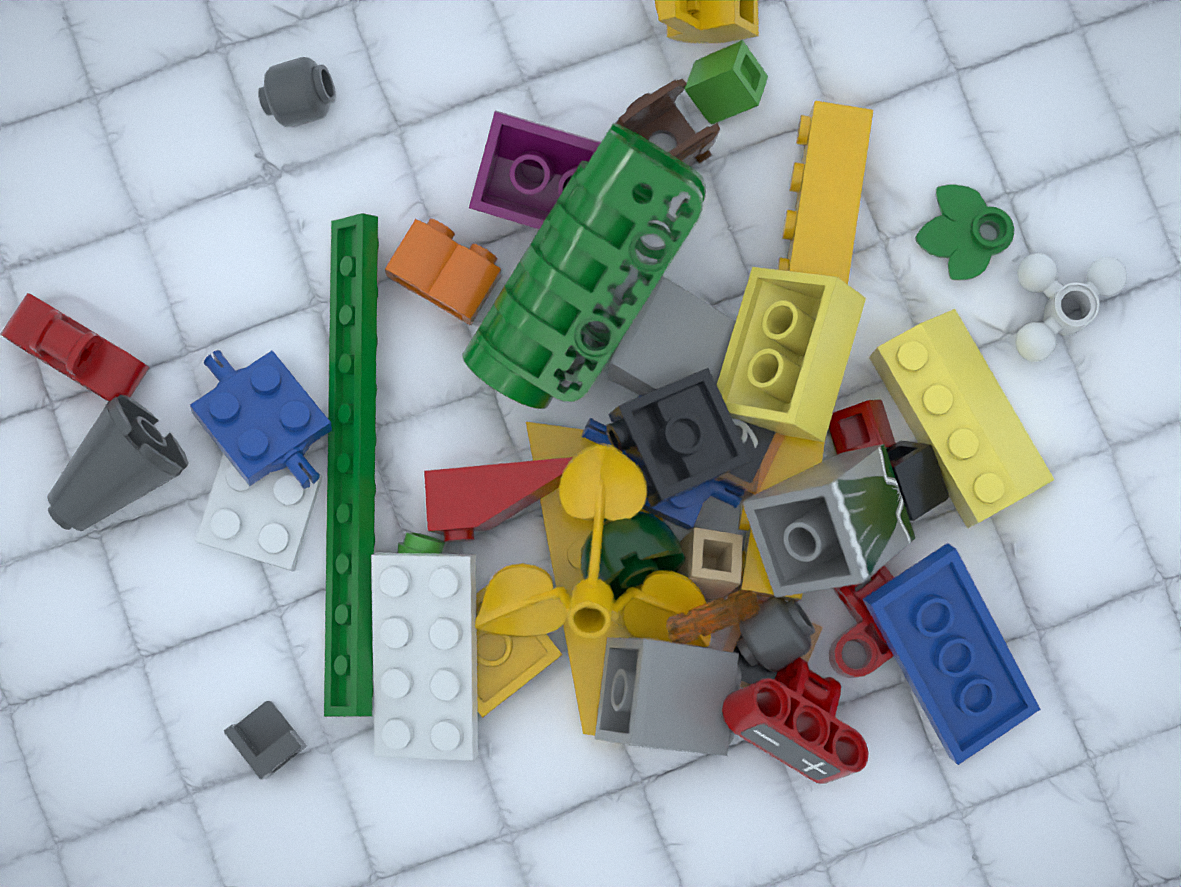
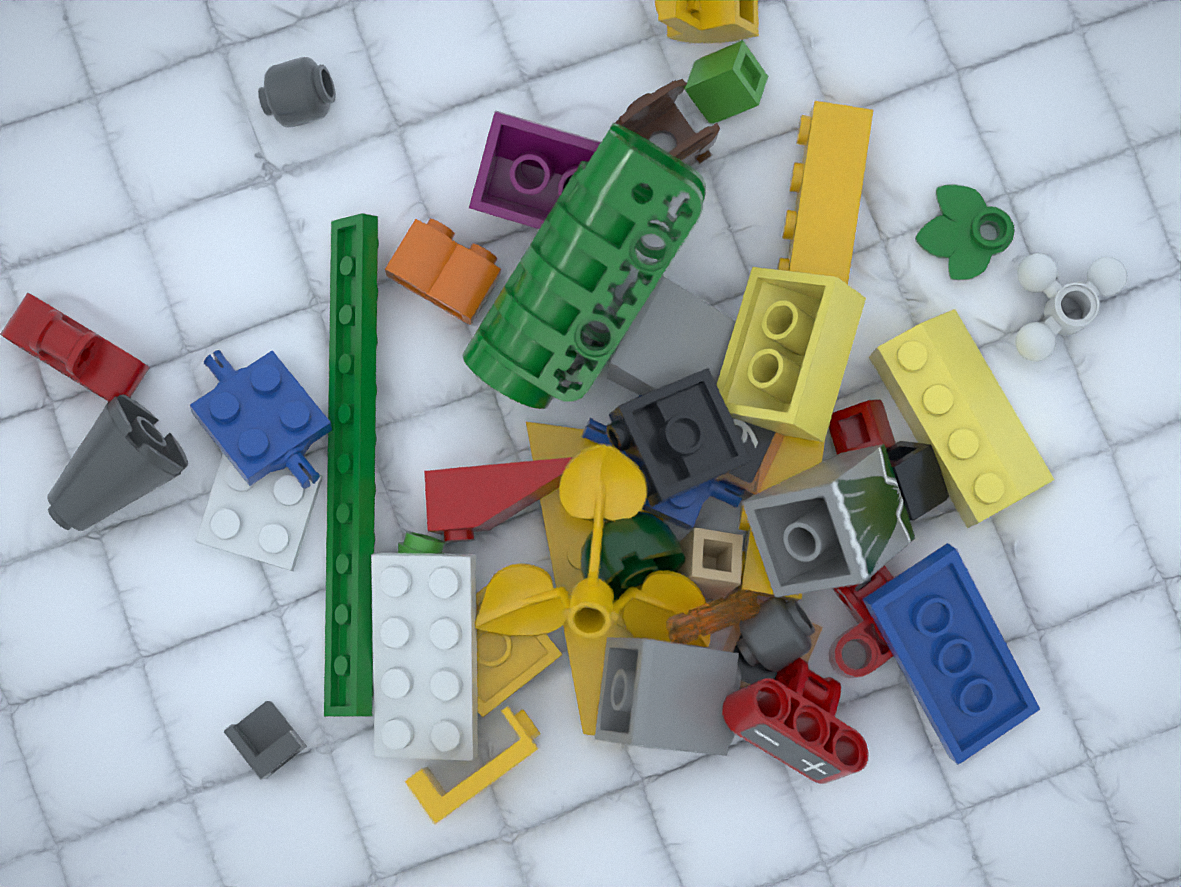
none -> yellow panel [404,706,541,824]

